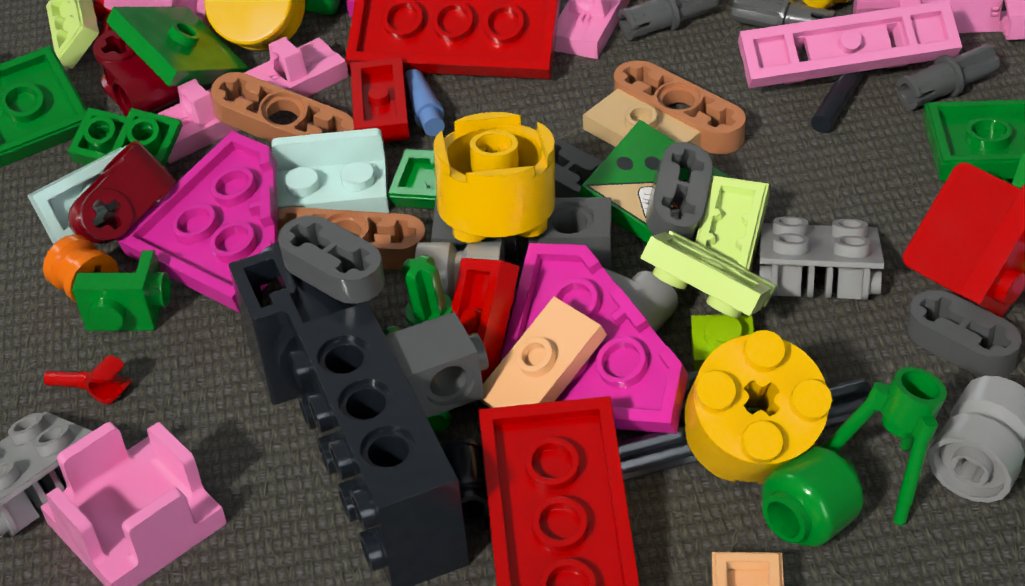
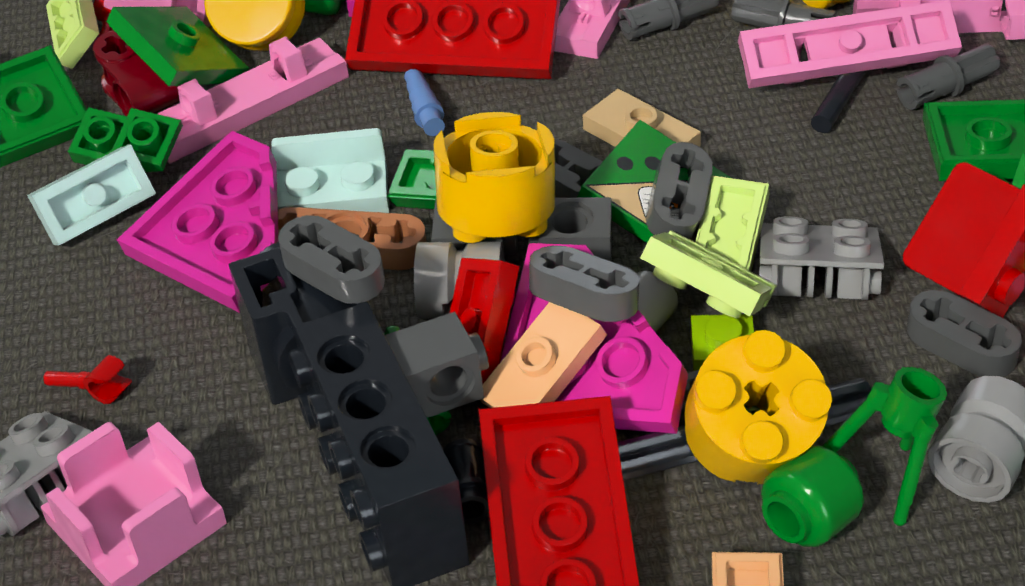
orange wheel [43,234,119,303] -> none
dark red piece [68,140,177,243] -> none
green bracket [72,250,171,331] -> none
nougat beam [211,72,354,142] -> none
red plate [350,57,410,144] -> none
green axle [401,254,453,326] -> none
nougat beam [614,60,746,154] -> none
none -> dark grey beam [529,246,639,322]

